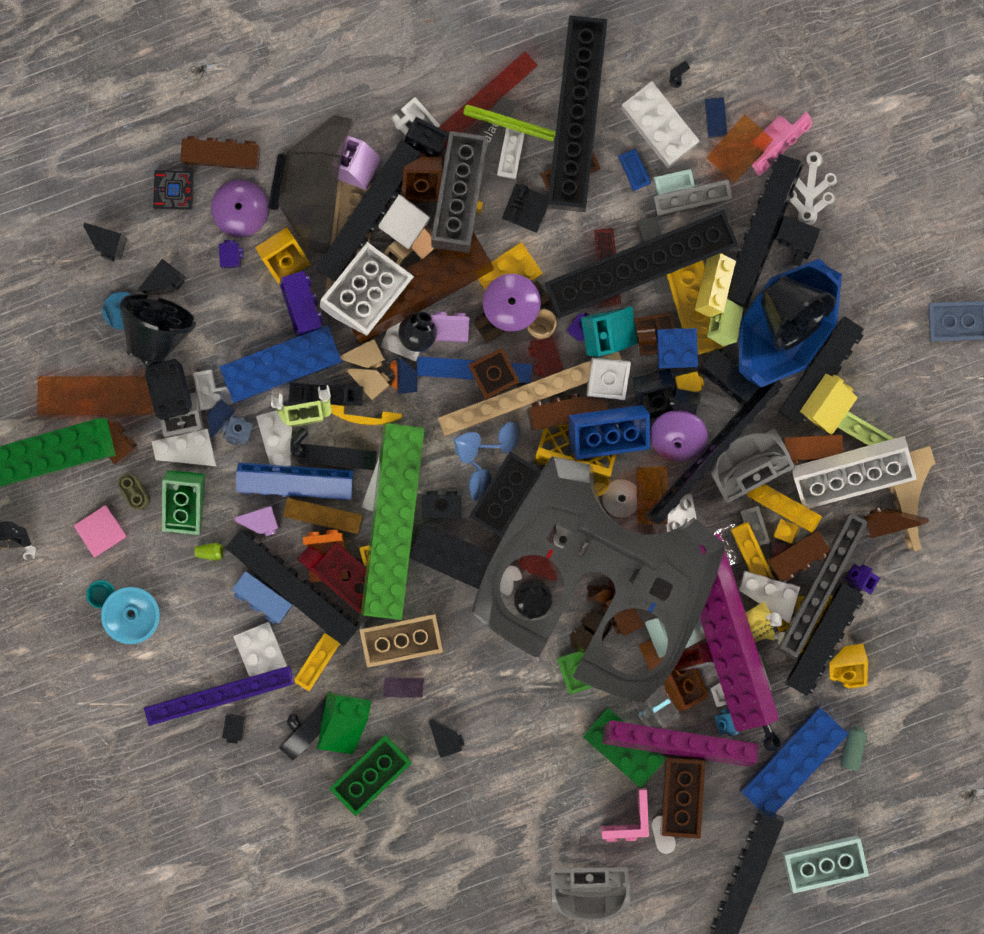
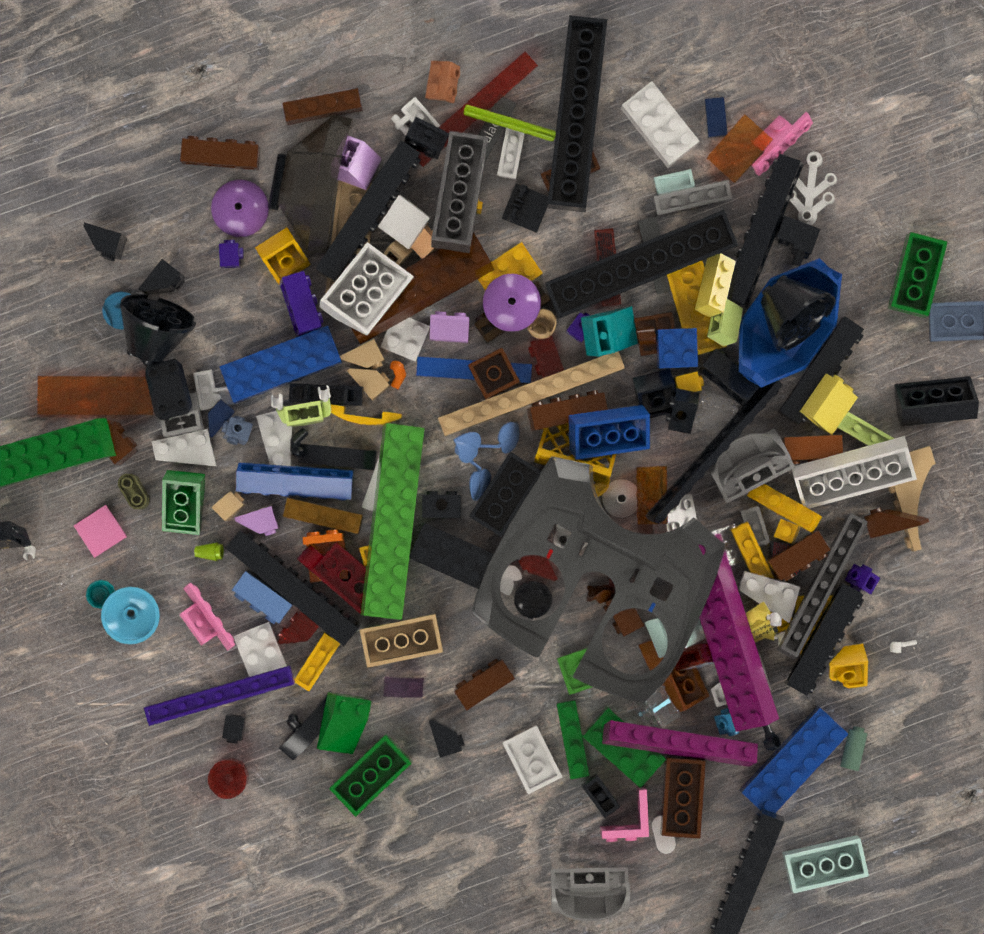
black tile [153,170,194,210] -> none
dark blue tile [397,358,417,394] -> none
black brick [398,311,437,352] -> none
reddish brown slope [401,157,442,202] -> none
dark brown piece [570,609,612,654] -> none
white tile [586,357,631,400] -> none
blue tile [618,148,651,192] -> none
medium lavender dish [650,410,708,462] -> none
black arm [669,61,690,88] -> none
none -> bright pink bracket [179,583,235,651]
none -> clear red brick [208,758,249,799]
none -> tan slope [211,491,245,521]
none -> clear red slope [277,612,320,644]
none -> reddish brown brick [282,88,363,125]
none -> nougat bracket [425,61,460,103]
none -> reddish brown brick [454,658,515,711]
none -> white plate [502,725,562,794]
none -> green plate [556,700,589,779]
none -> black brick [581,773,620,818]
none -> green brick [887,232,948,318]
none -> white hand [890,640,917,653]
none -> black slope [894,376,979,427]

